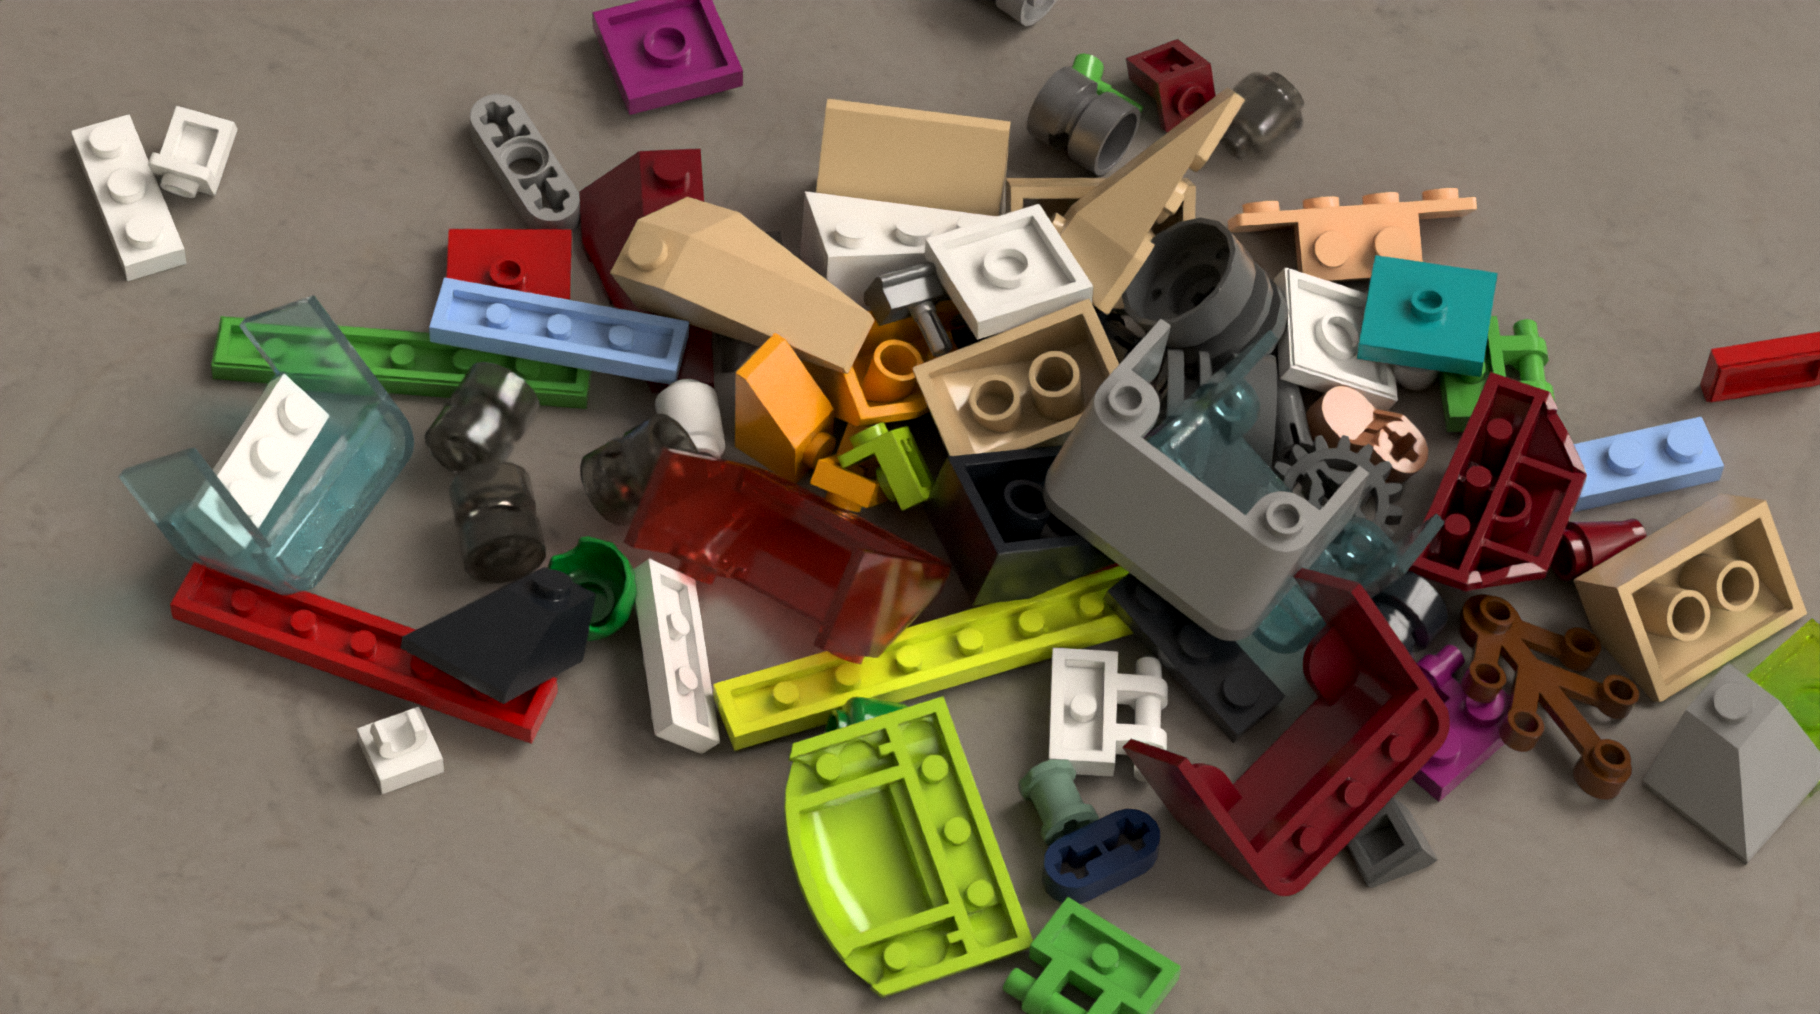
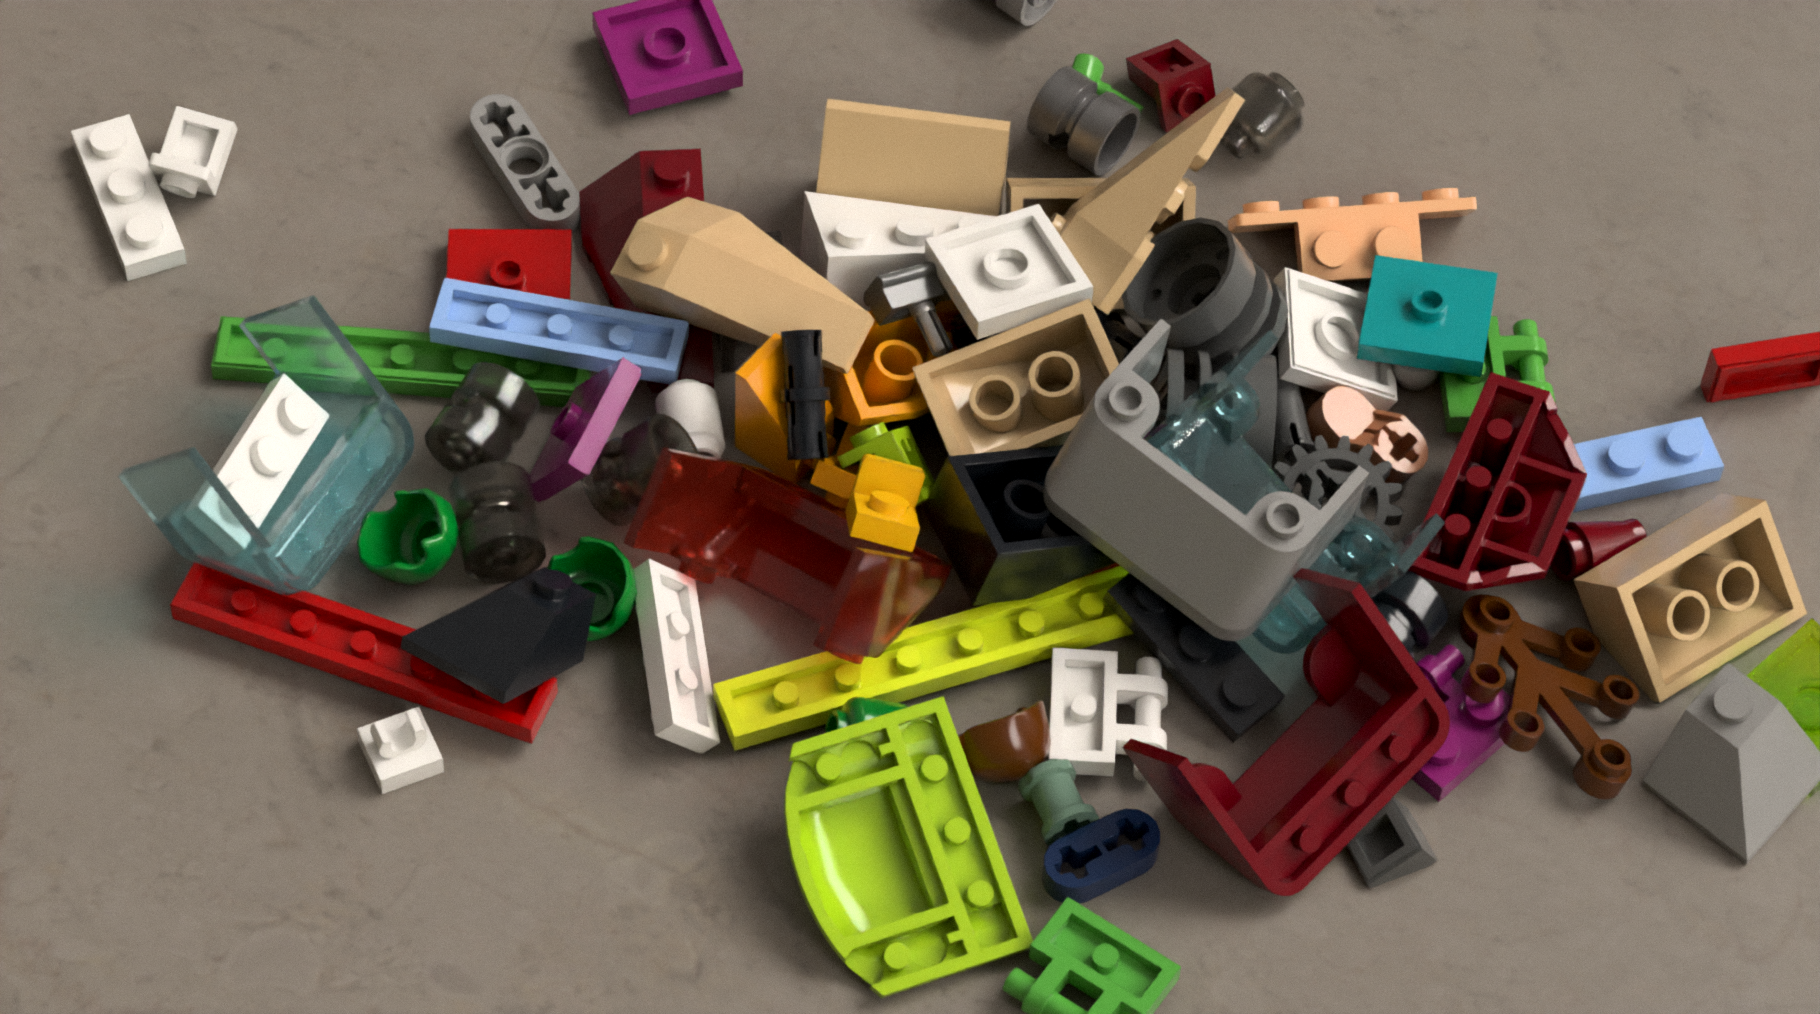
none -> green hair [357,488,459,585]
none -> magenta plate [521,357,642,502]
none -> black pin [779,330,831,460]
none -> yellow bracket [845,454,925,553]
none -> reddish brown hair [958,700,1051,782]

